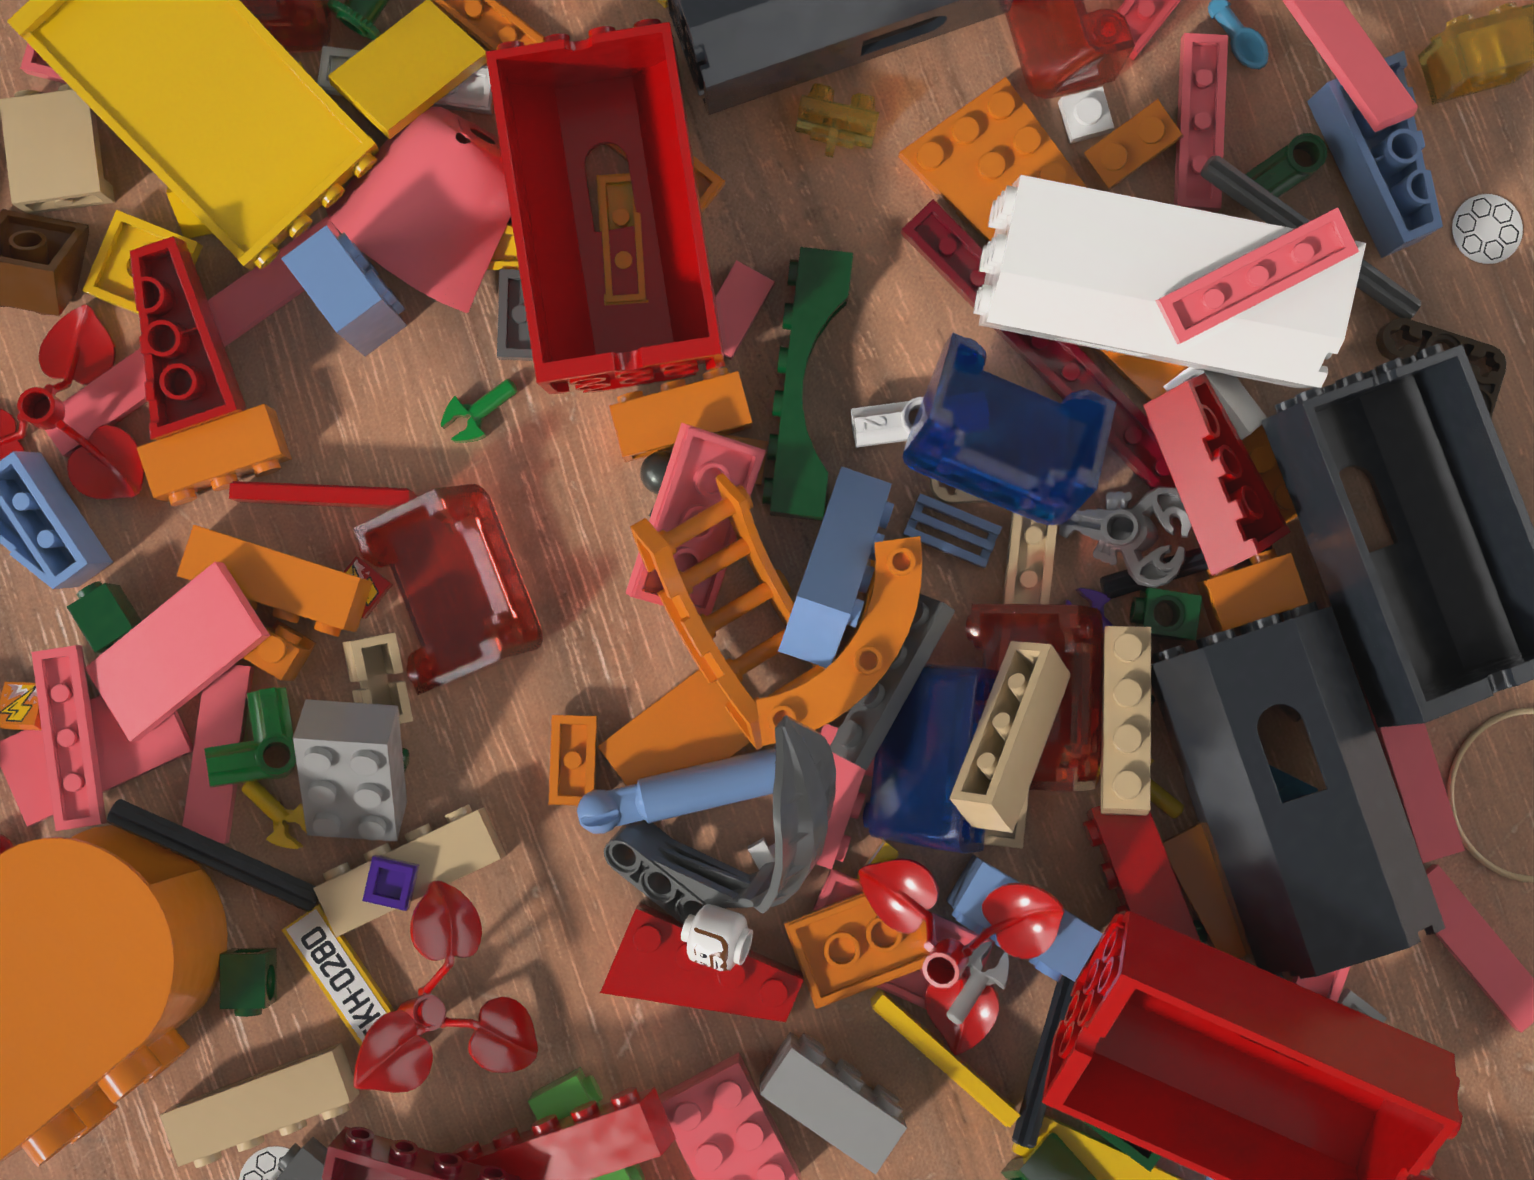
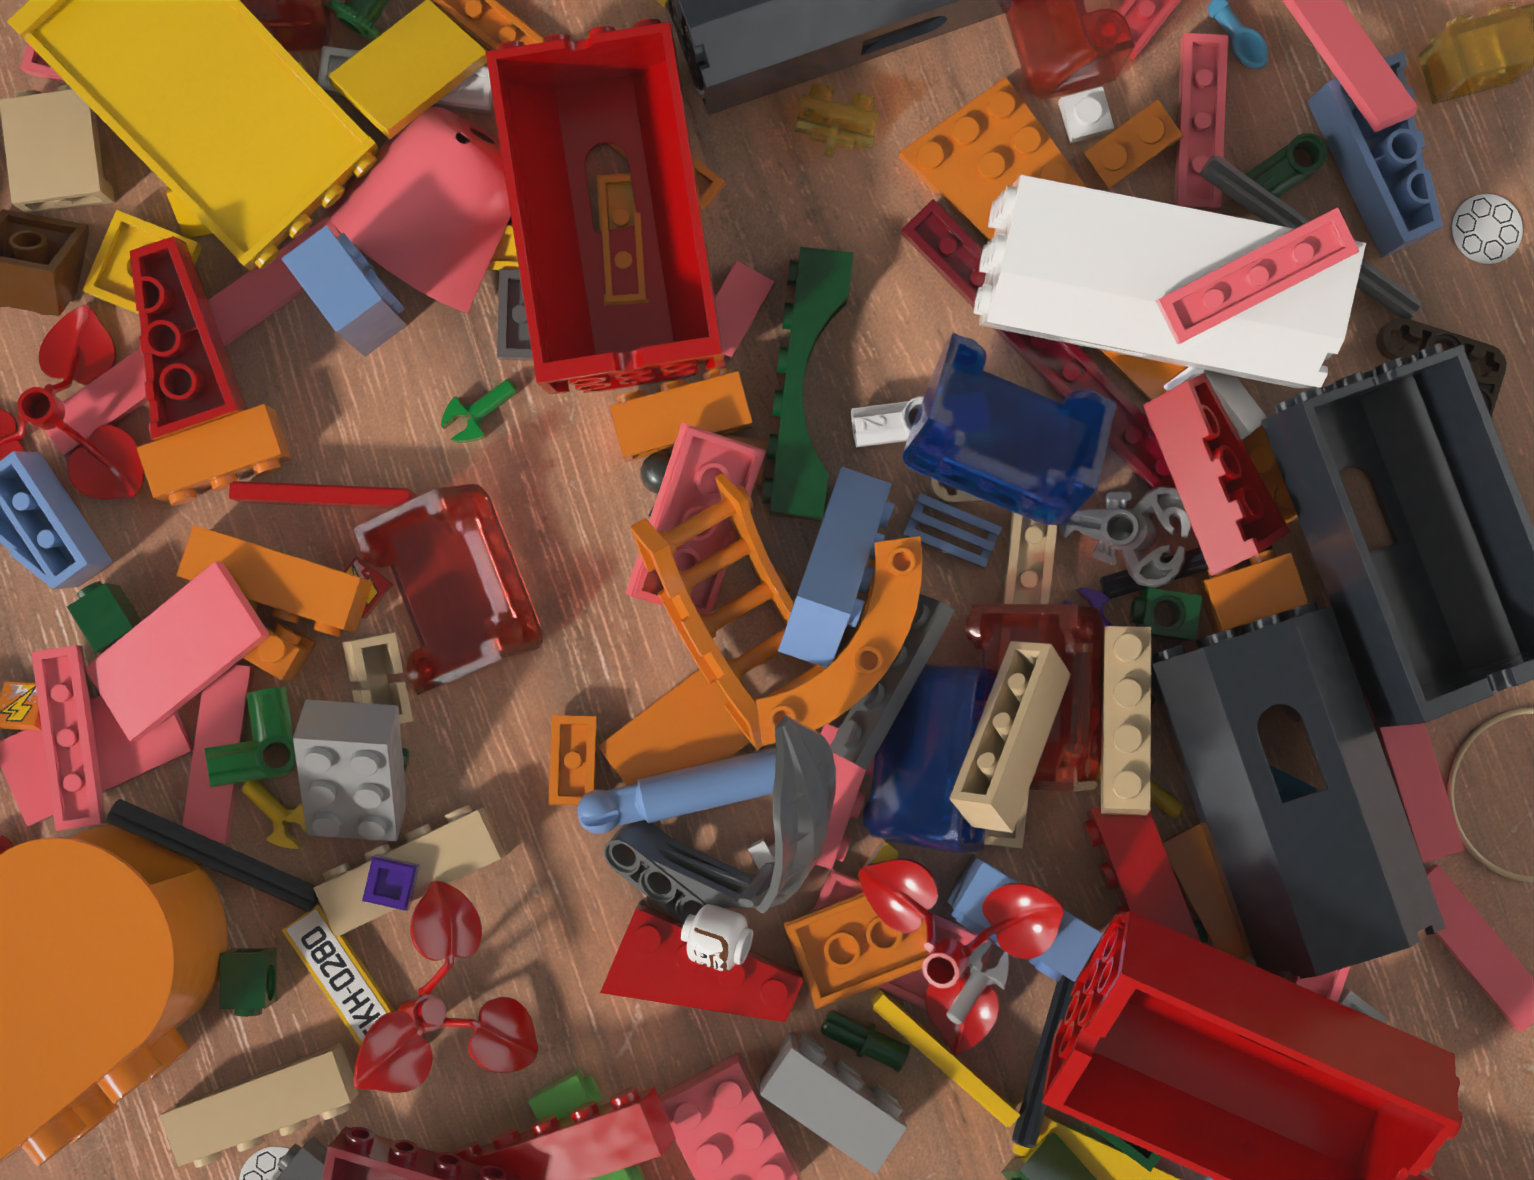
none -> dark green axle [820,1010,910,1072]

